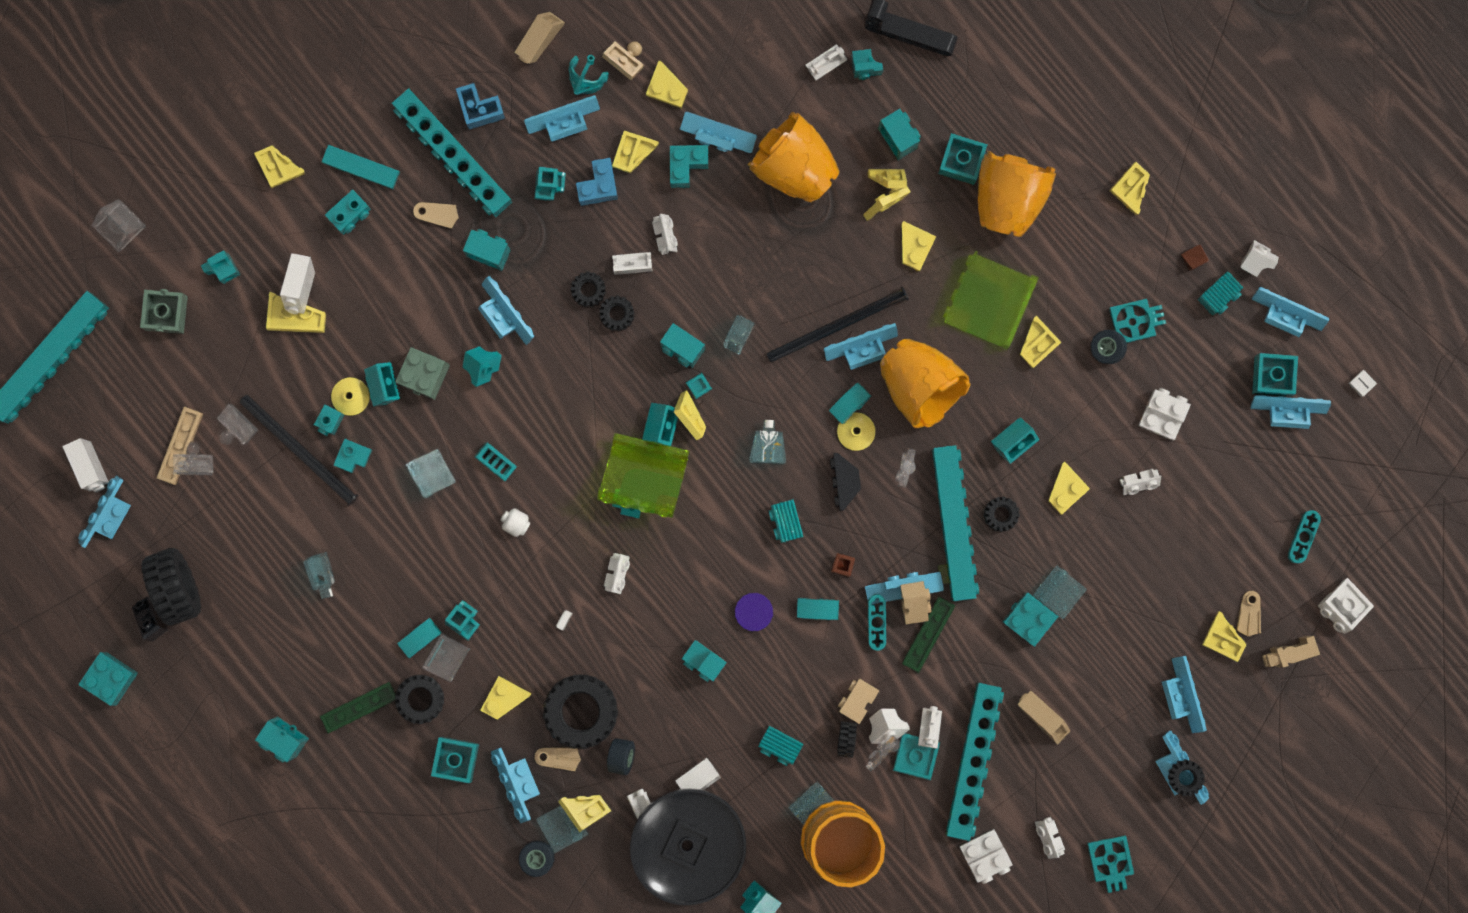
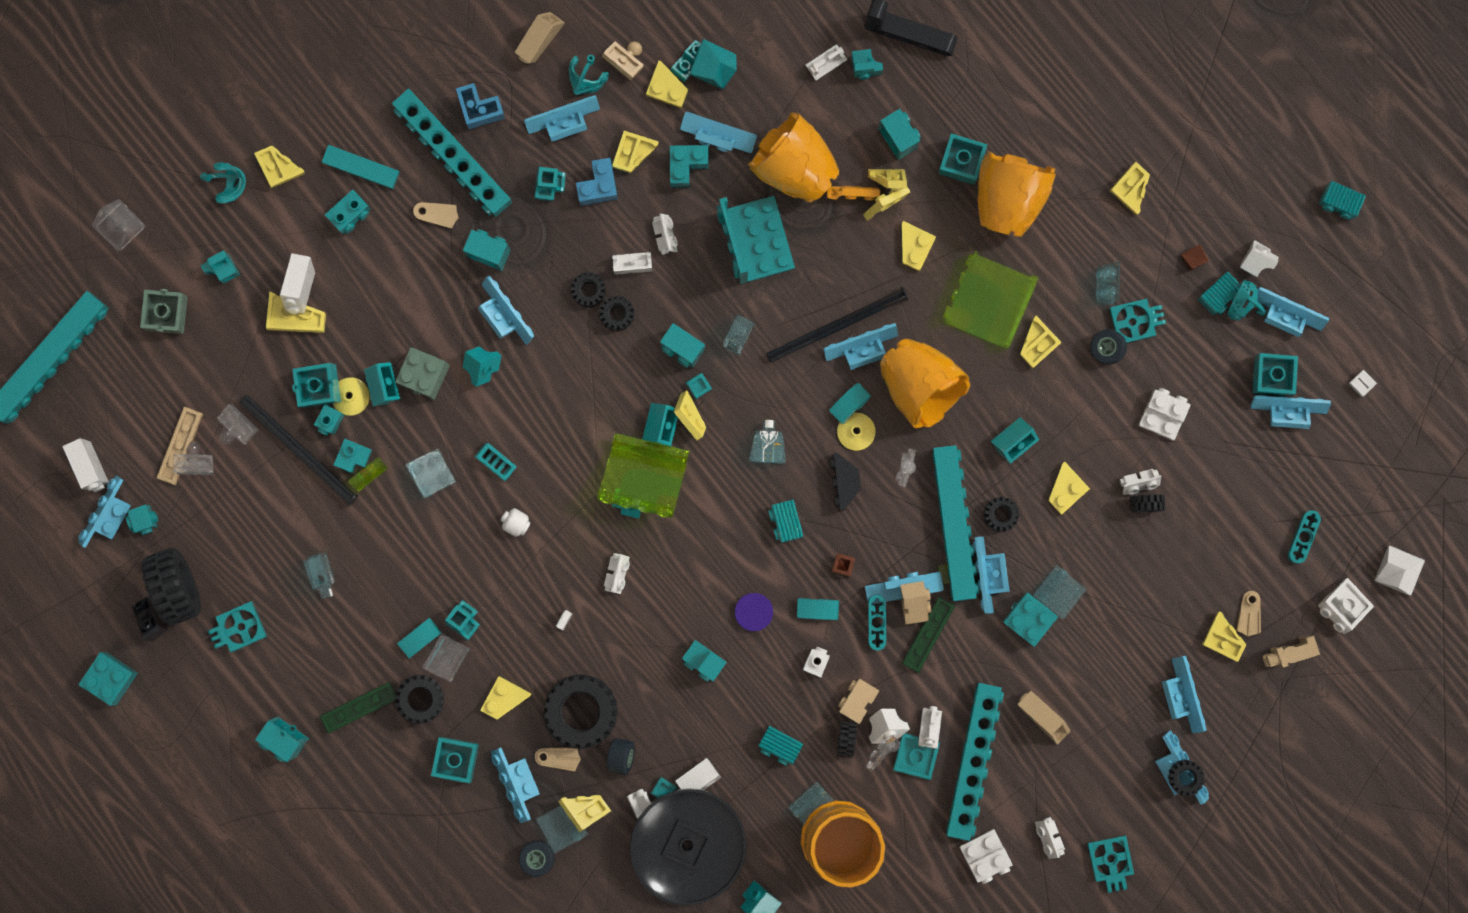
none -> teal brick [126,504,158,536]
none -> teal helmet [200,162,246,203]
none -> teal piece [207,601,267,652]
none -> teal brick [292,363,341,408]
none -> clear neon green tile [348,457,388,492]
none -> teal tile [651,777,677,798]
none -> teal slope [670,40,700,83]
none -> teal slope [689,39,737,89]
none -> teal bracket [717,196,795,284]
none -> white brick [803,647,830,677]
none -> light orange hinge [827,186,880,200]
none -> medium azure bracket [973,537,1010,614]
none -> clear light blue hinge [1096,262,1120,305]
none -> black tyre [1130,494,1165,513]
none -> teal helmet [1227,280,1267,321]
none -> teal brick [1318,181,1366,220]
none -> white slope [1374,545,1425,596]

